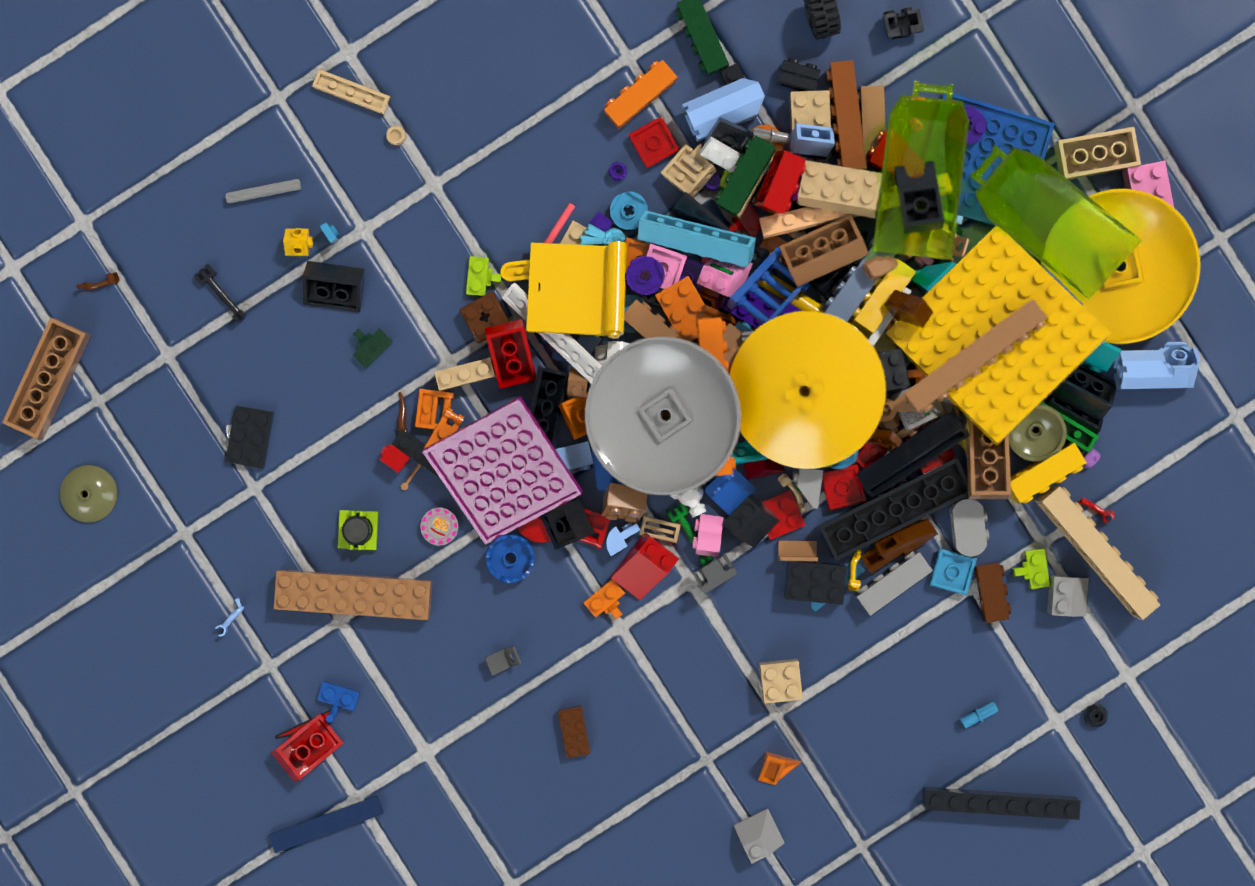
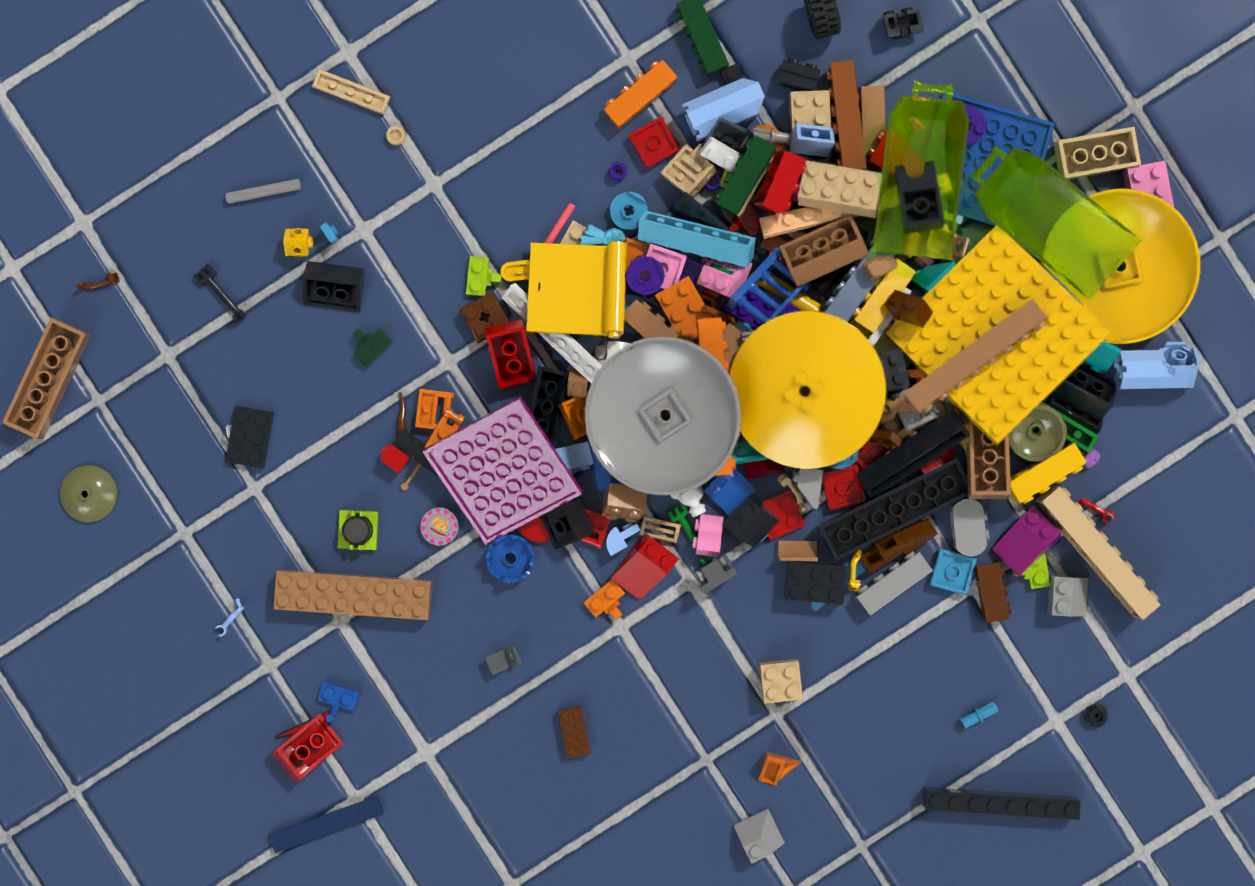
tan brick [434,358,496,391] -> none
dark purple plate [587,211,614,232] -> none
none -> magenta slope [992,506,1061,577]

